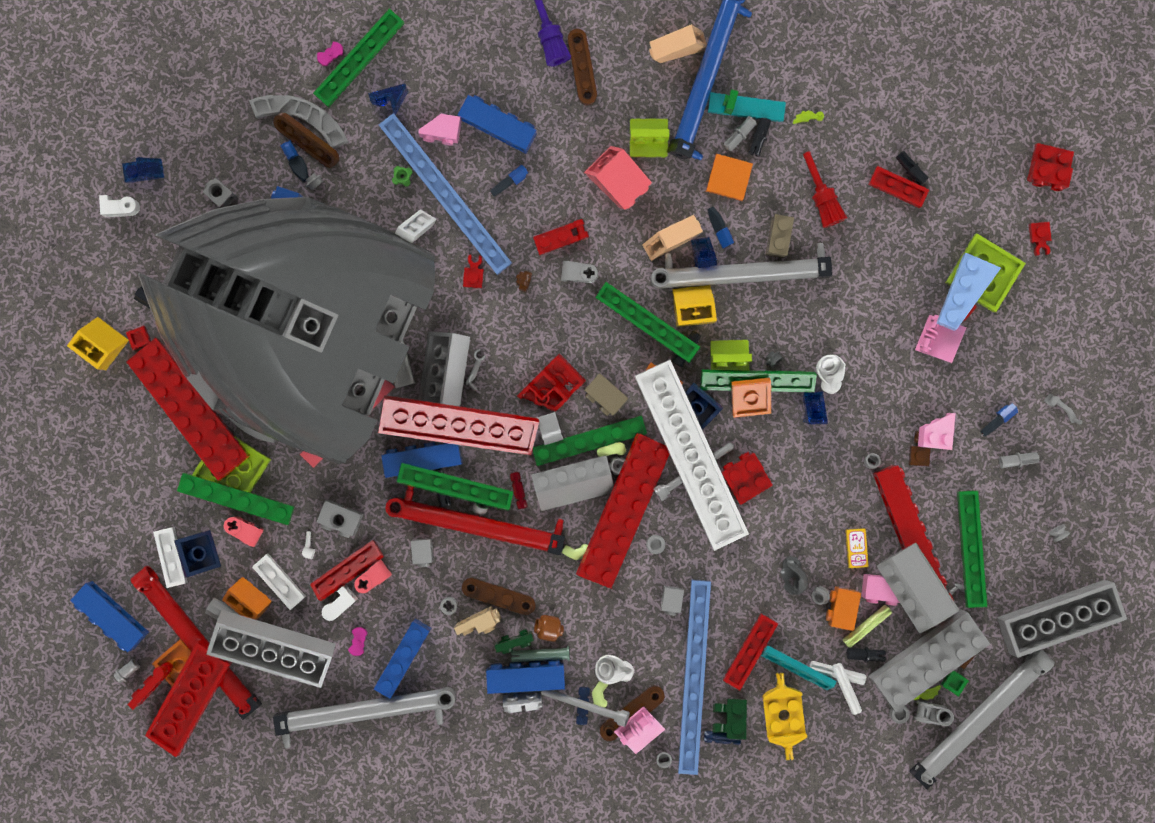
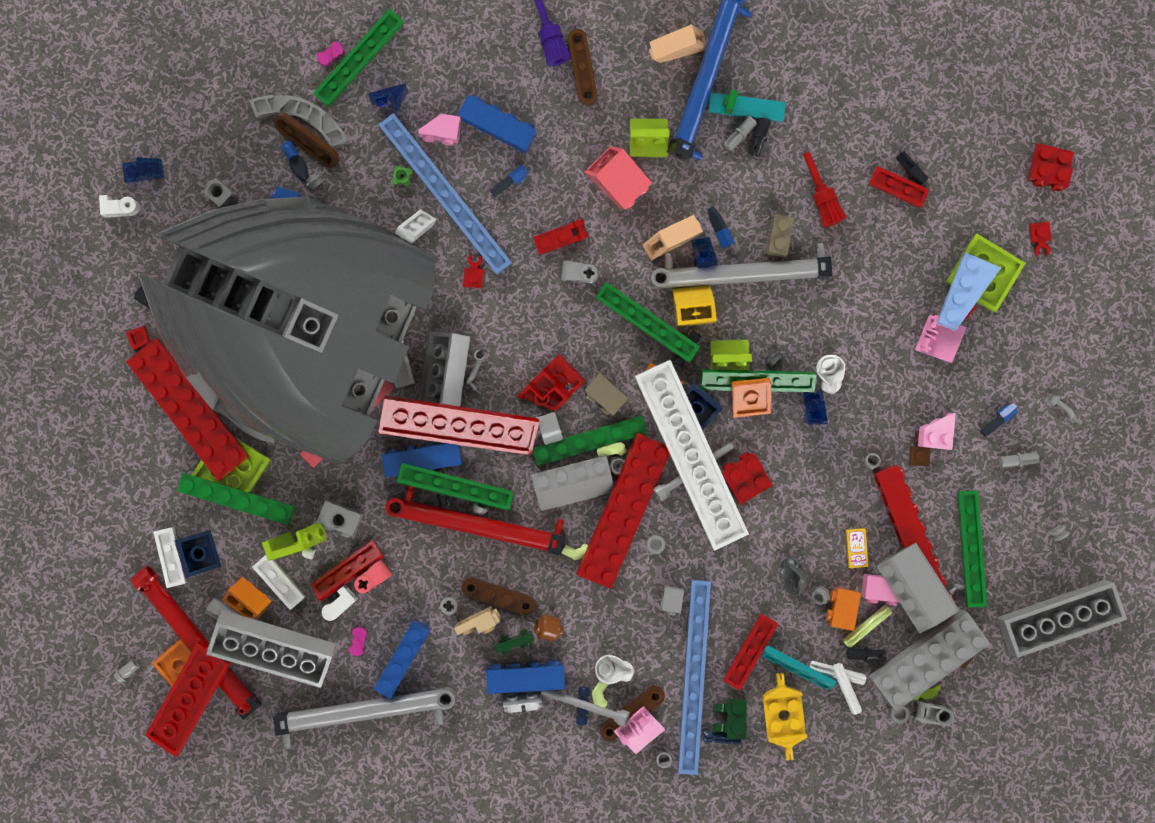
yellow slope [67,317,129,370] -> none
blue brick [70,581,149,652] -> none
red plate [127,662,173,710] -> none
coral piece [224,516,264,547] -> none
light grey brick [411,538,434,567] -> none
dark red axle [510,472,527,509] -> none
sand green pin [511,646,570,663] -> none
reddish brown plate [515,271,533,293] -> none
orange tile [706,154,753,201] -> none
lime piece [793,110,824,124] -> none
light grey piece [909,649,1055,790] -> none
green plate [940,671,969,697] -> none
none -> lime panel [262,522,327,561]

